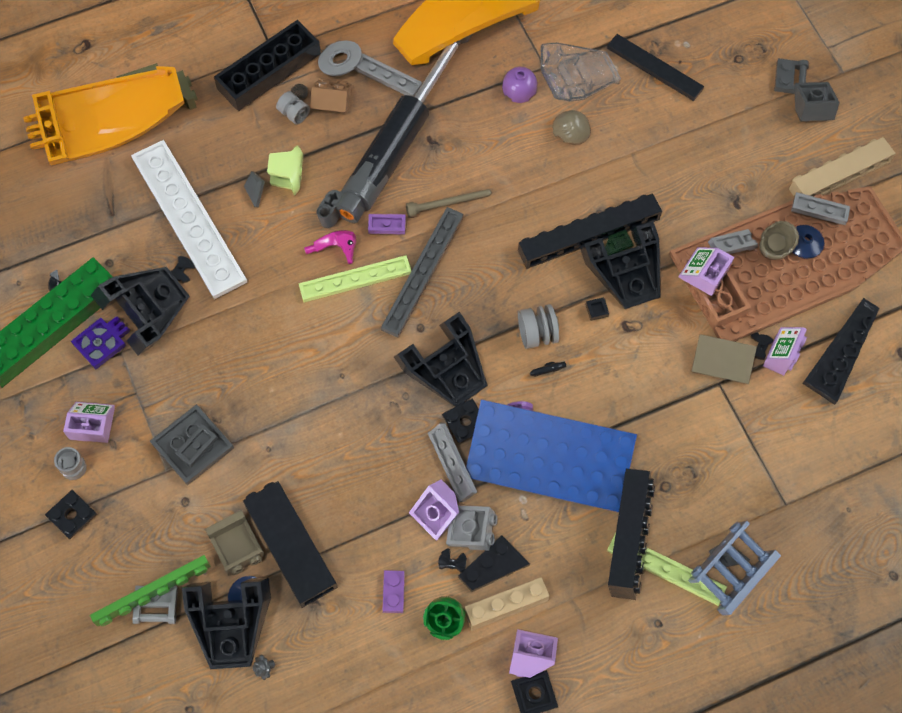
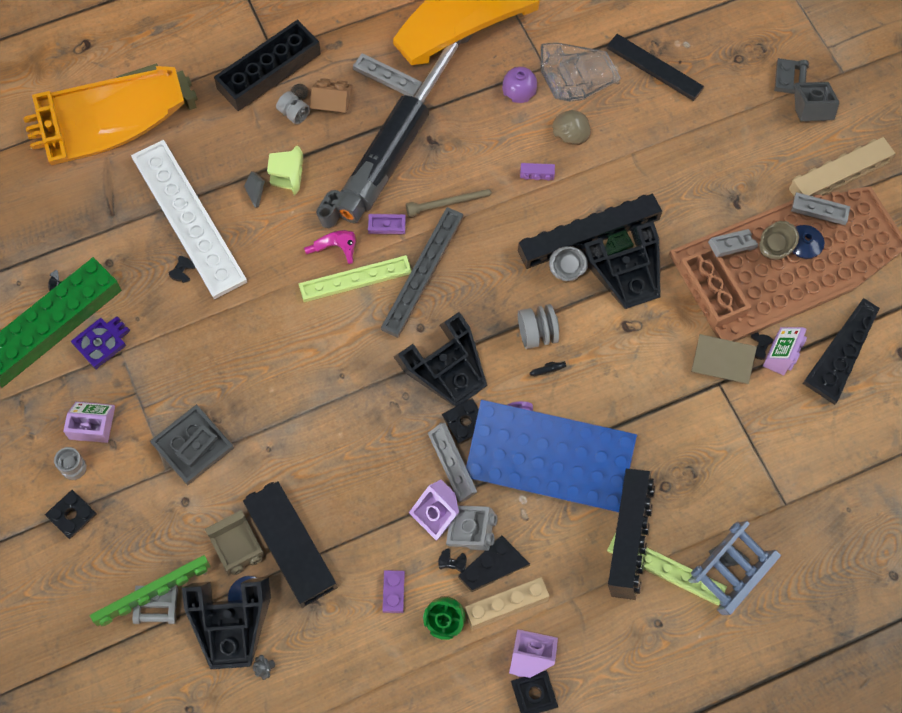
black wedge [91,267,190,356] -> none
light grey piece [318,40,362,76] -> none
black plate [585,297,609,321] -> none
lavender slope [679,247,734,296] -> none
none -> medium lavender piece [520,163,555,181]
none -> light grey piece [549,246,588,281]

